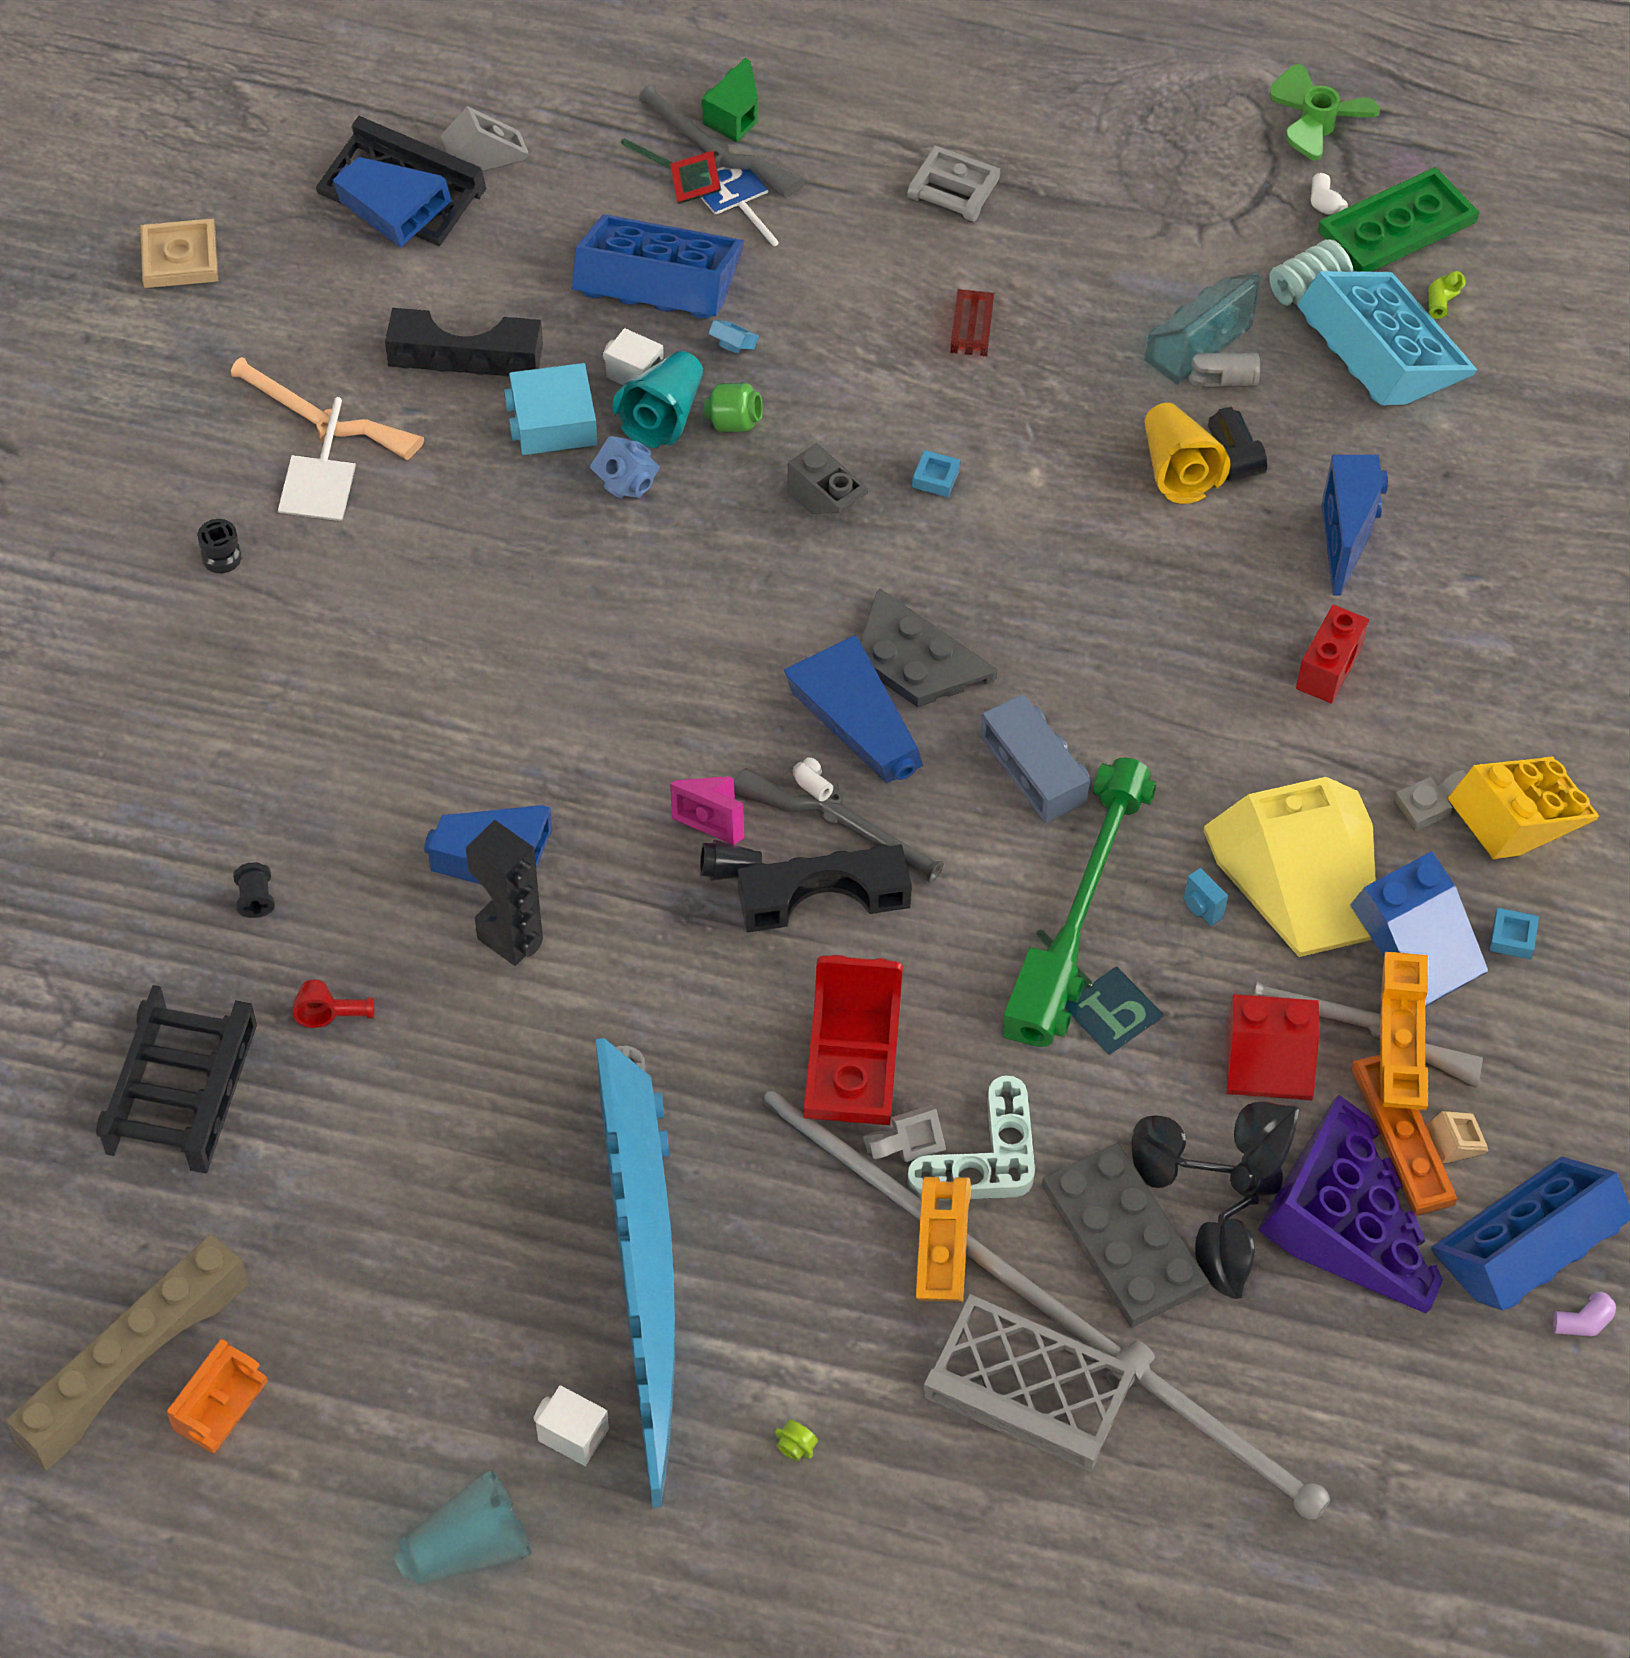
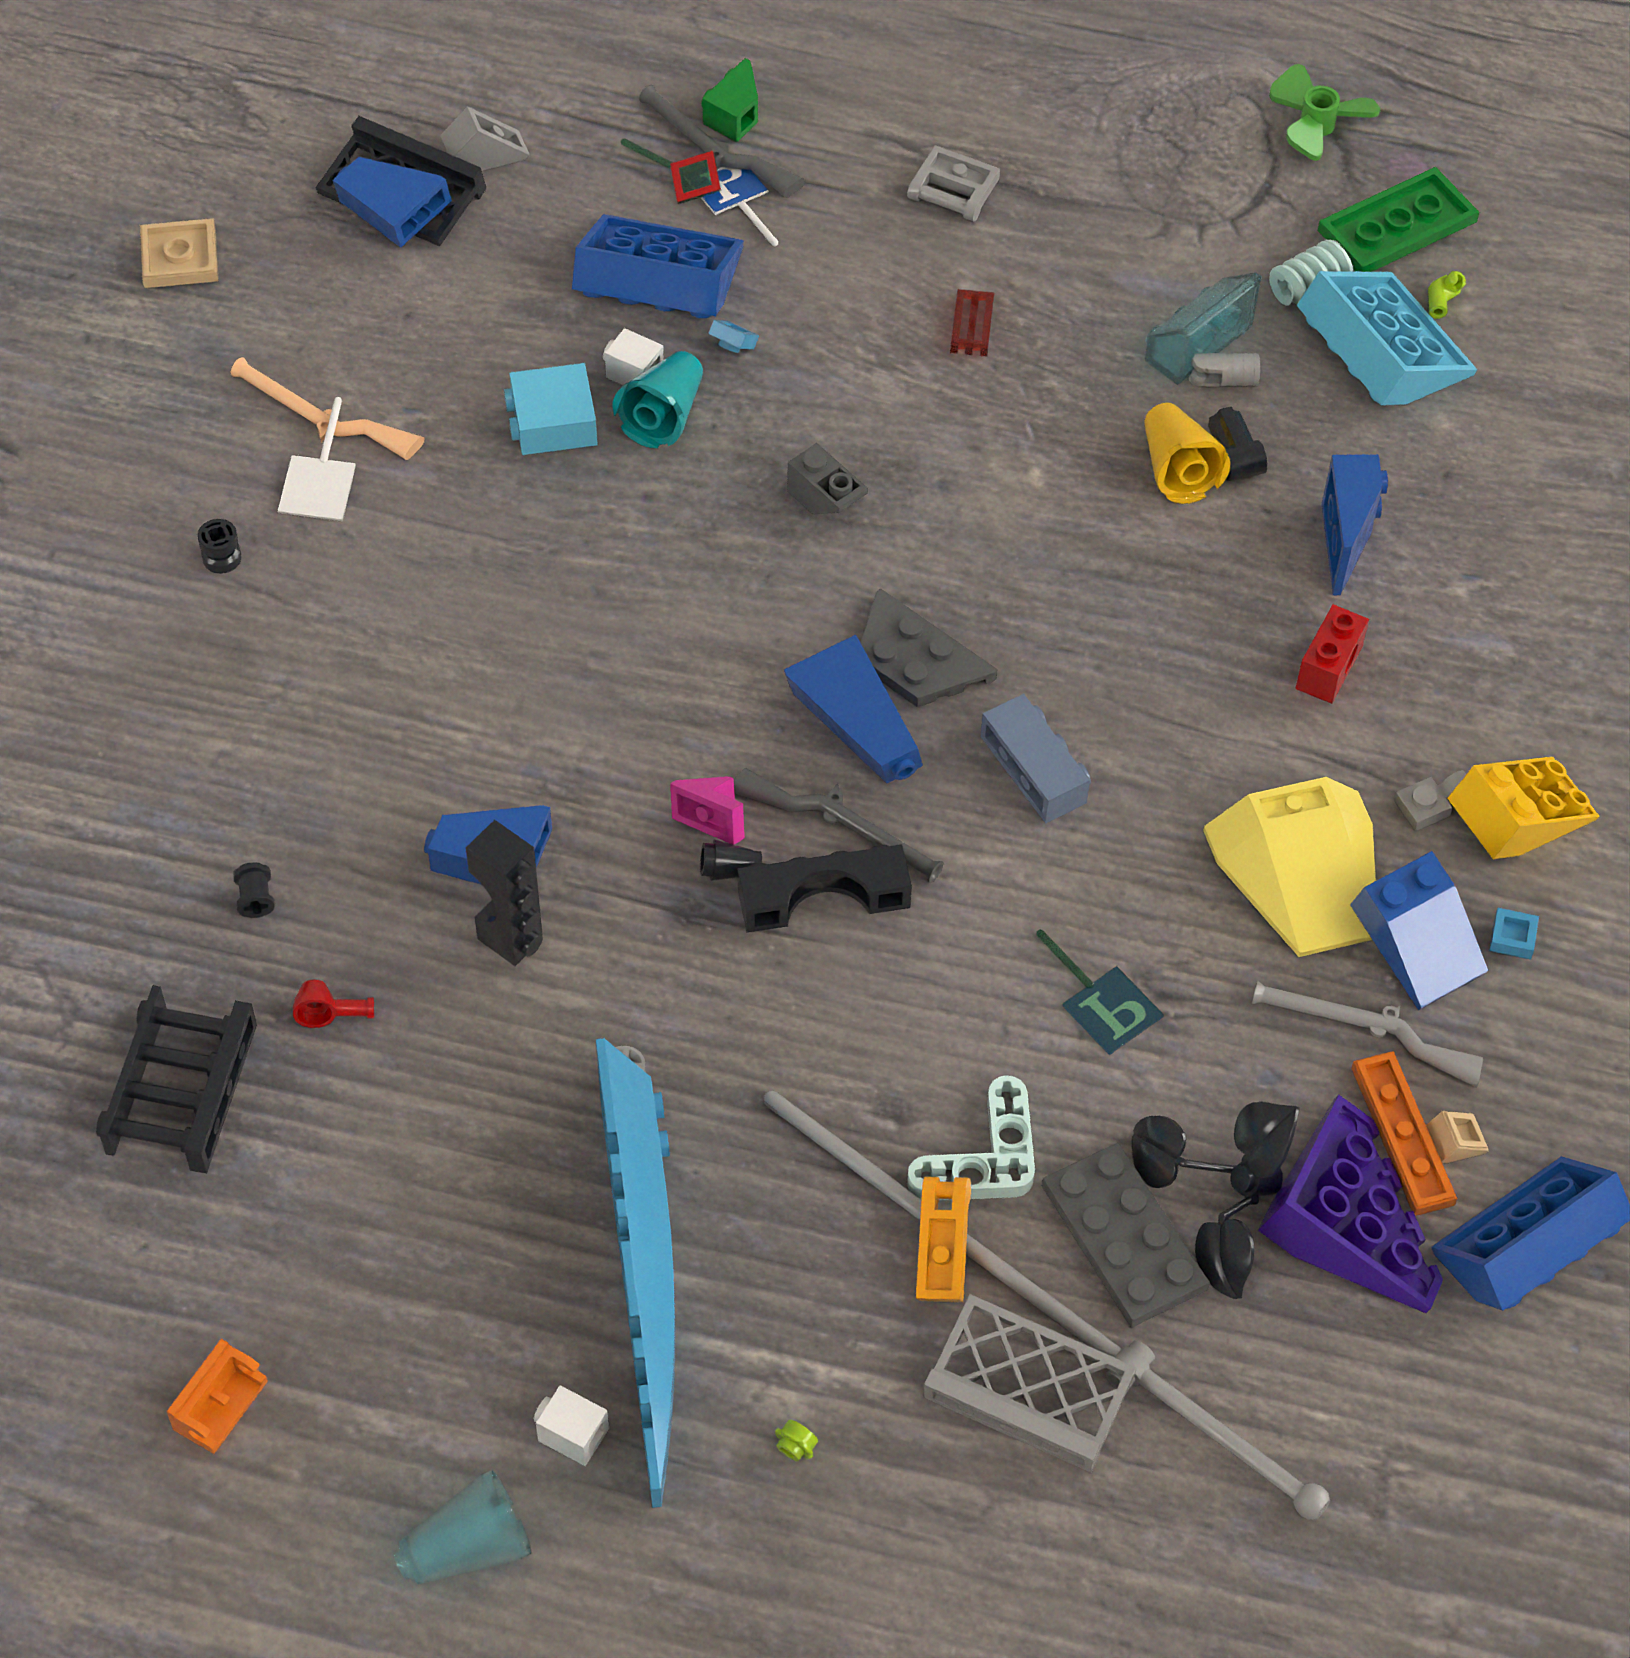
dark tan arch [5,1233,249,1472] -> none
black arch [385,308,543,376] -> none
medium blue brick [590,436,660,498] -> none
bright green head [704,382,763,433] -> none
white arm [793,757,833,801] -> none
red bracket [803,955,903,1125] -> none
light grey plate [863,1105,946,1162] -> none
dark azure plate [912,450,961,498] -> none
green bar [1004,757,1157,1047] -> none
dark azure plate [1184,868,1228,926] -> none
red slope [1226,994,1319,1101] -> none
white arm [1311,173,1348,215] -> none
light orange slope [1380,952,1428,1110] -> none
lavender arm [1553,1292,1616,1337] -> none

